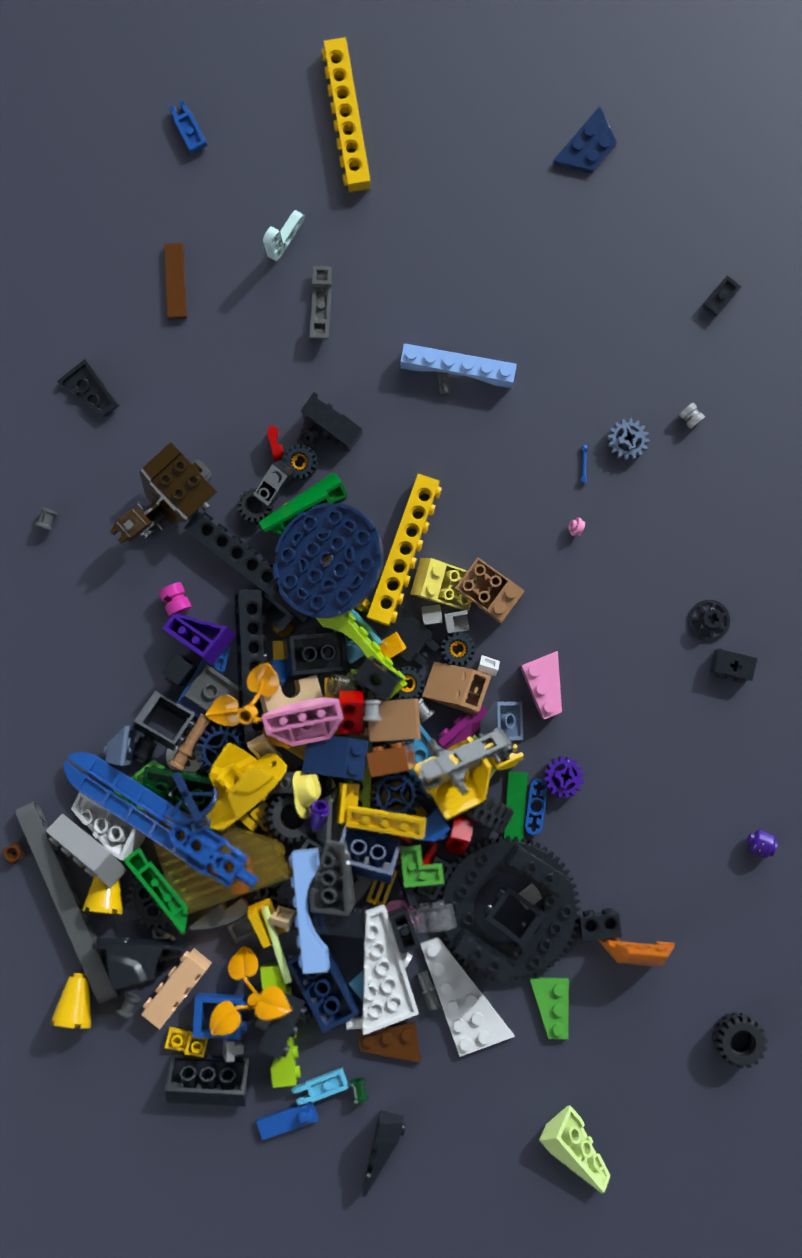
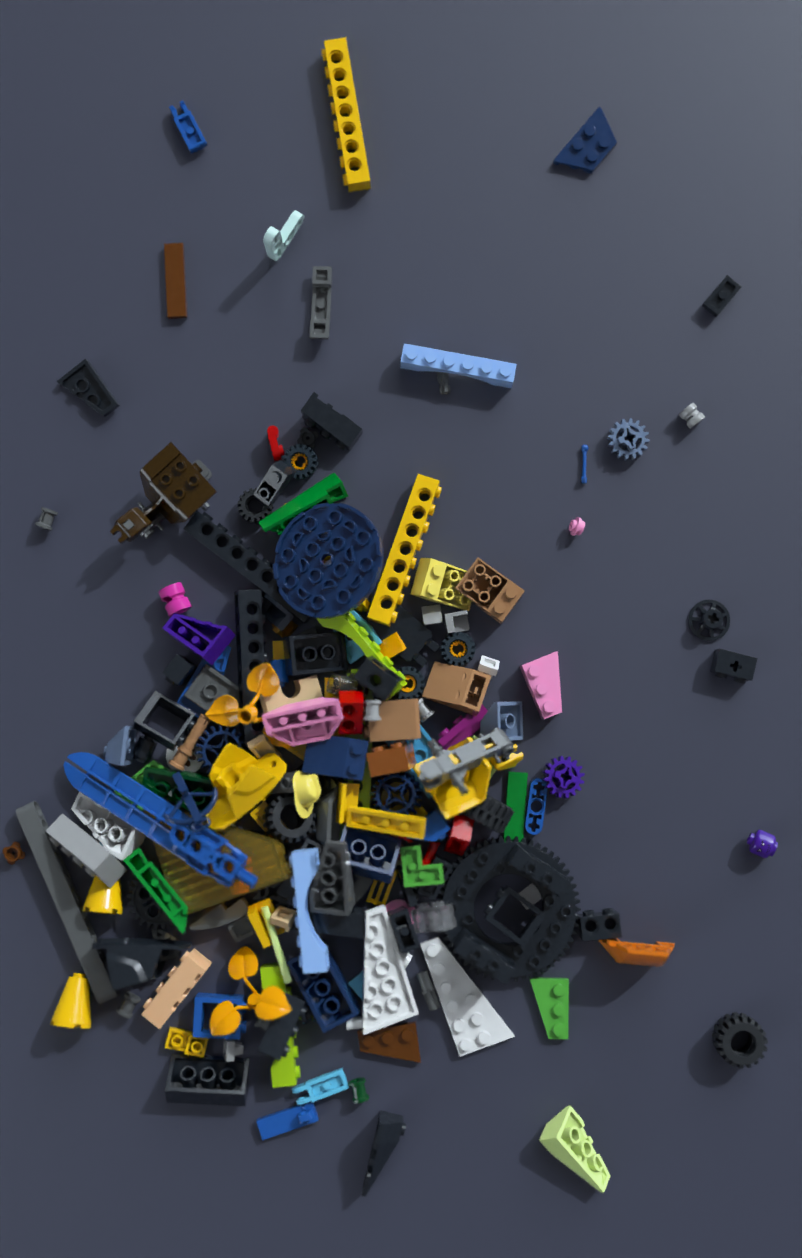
yellow tile [239,813,259,832] -> none
dark purple cone [310,800,329,830] -> none

